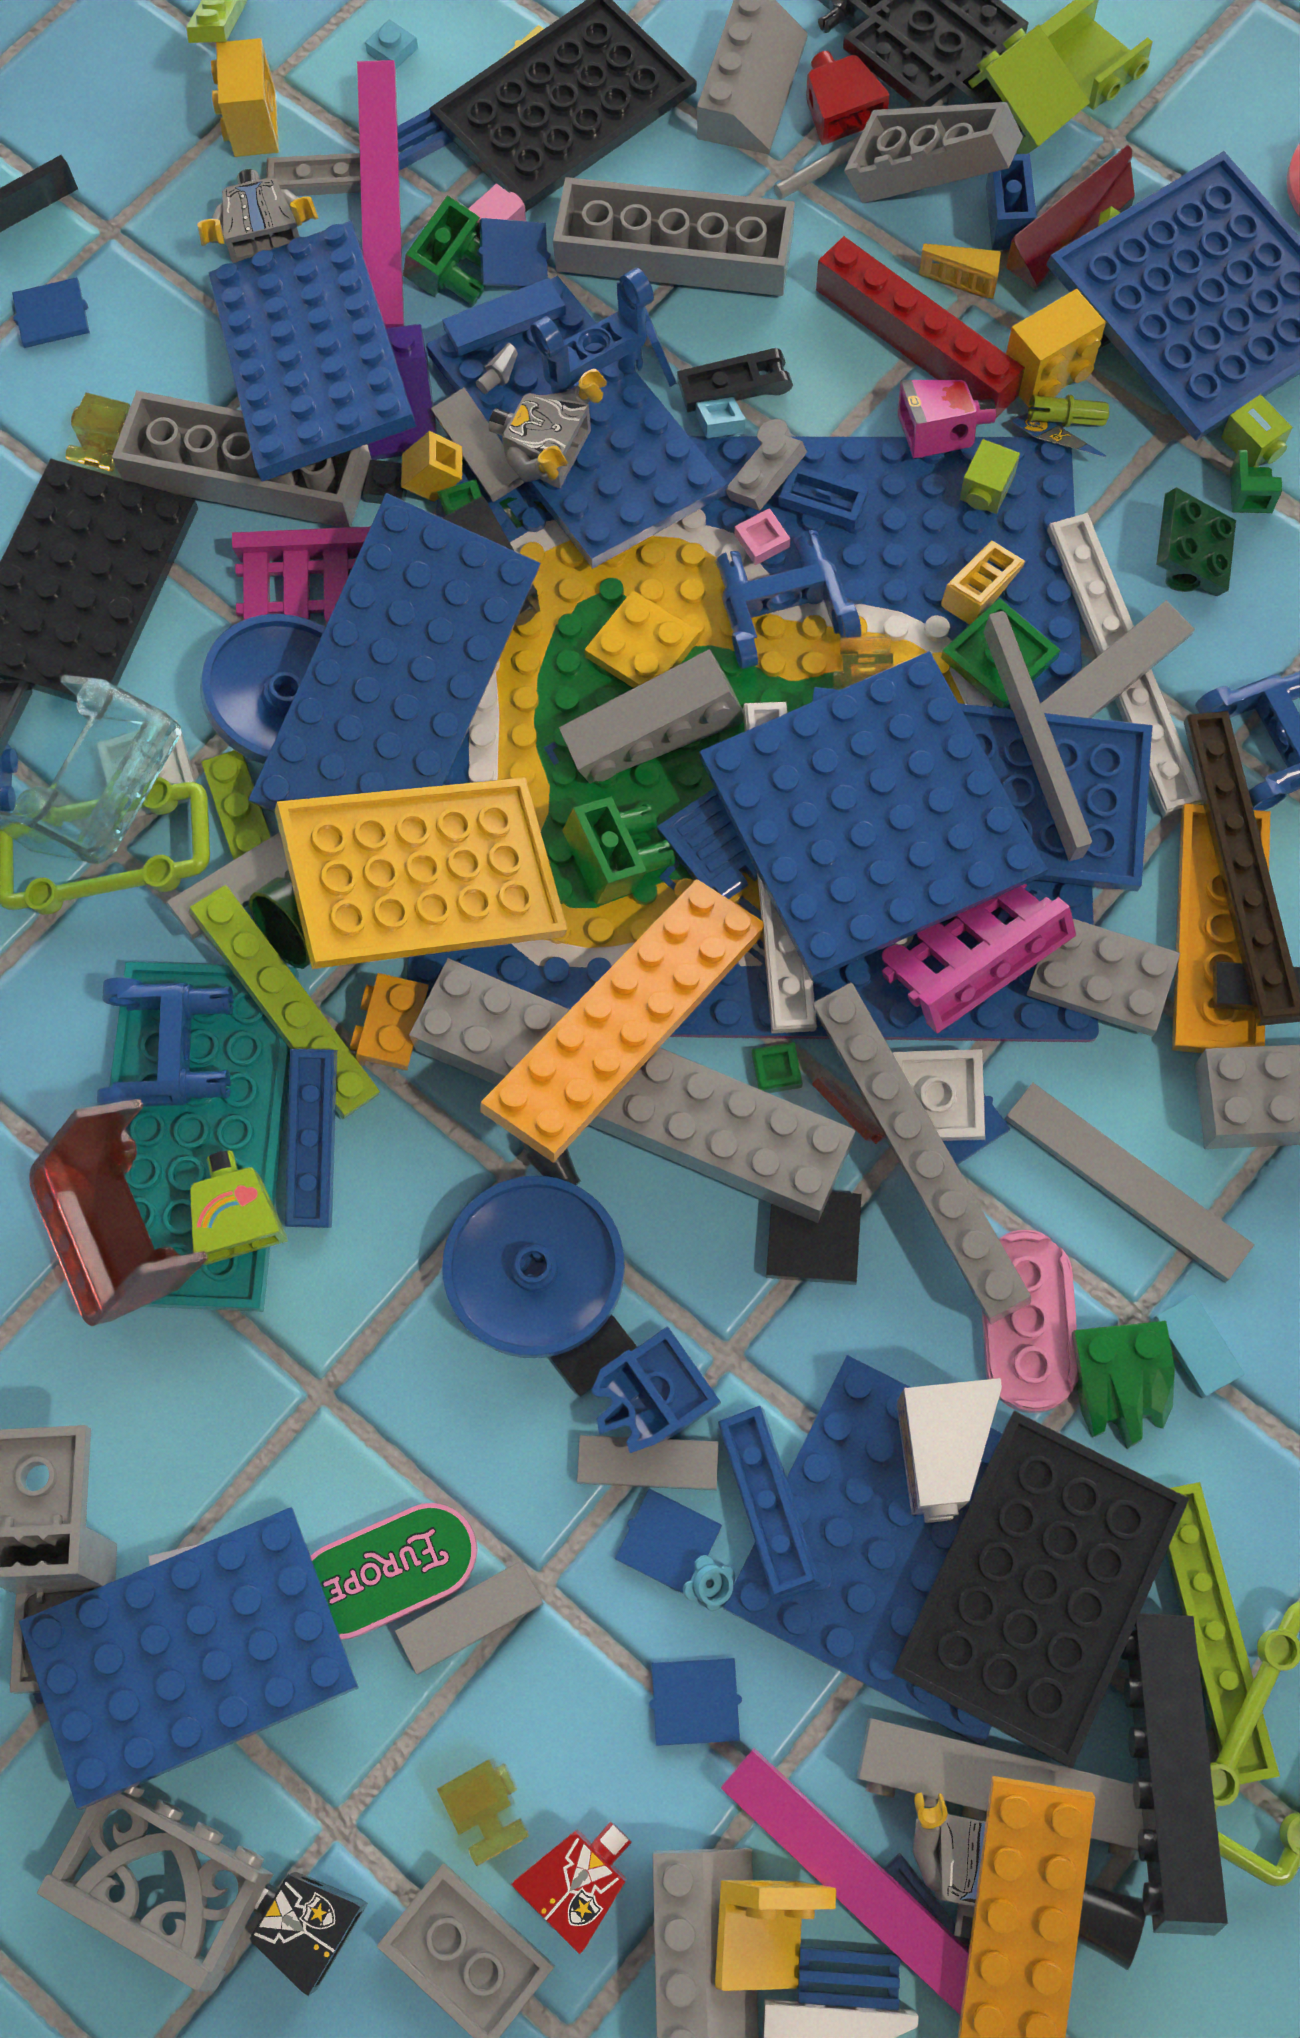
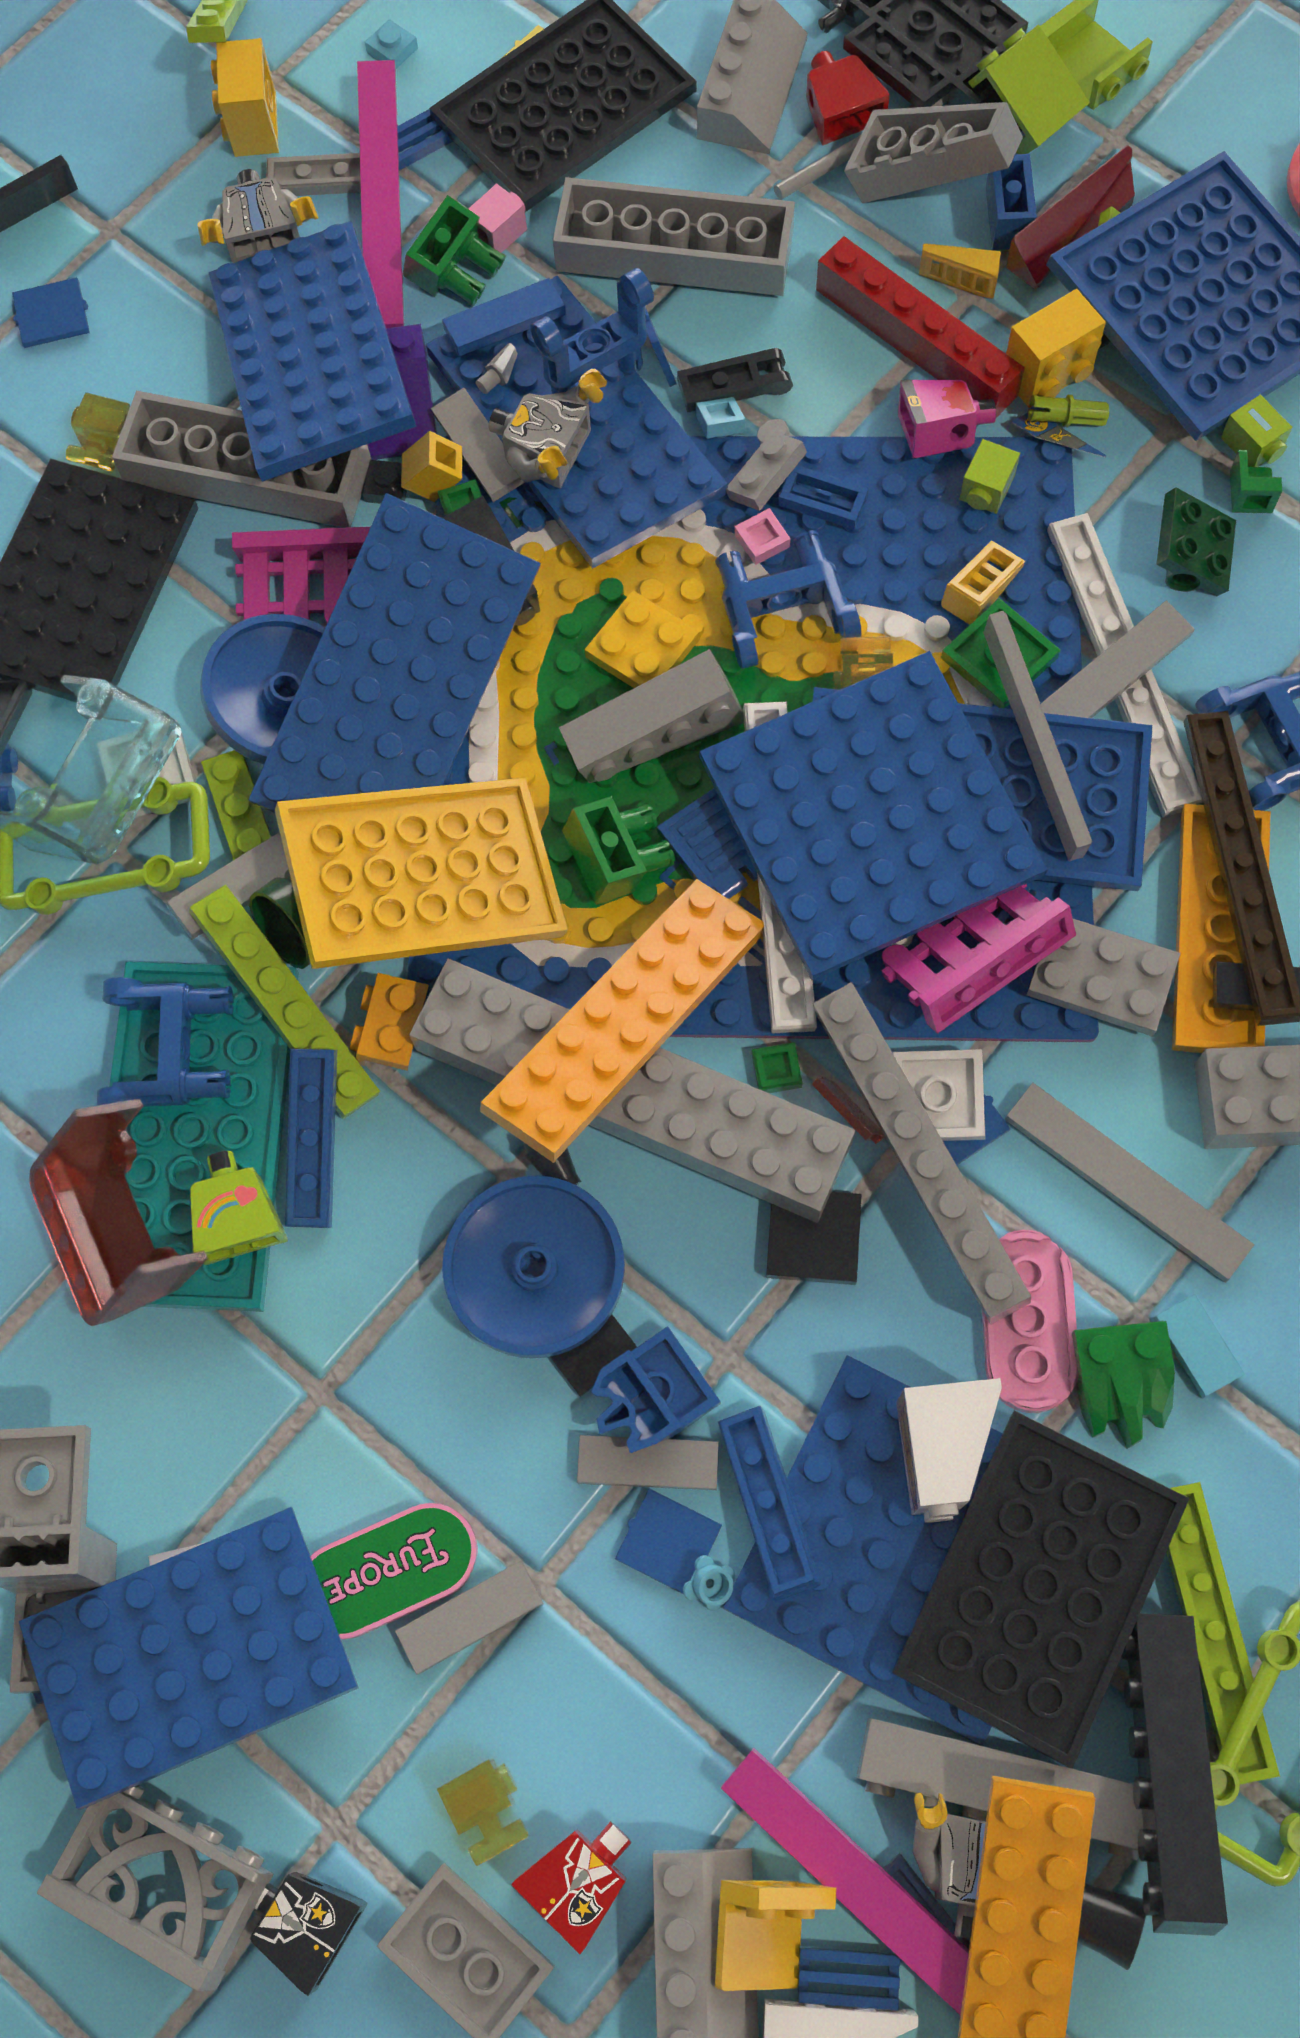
blue piece [477,218,551,288] -> none
blue piece [649,1658,742,1746] -> none

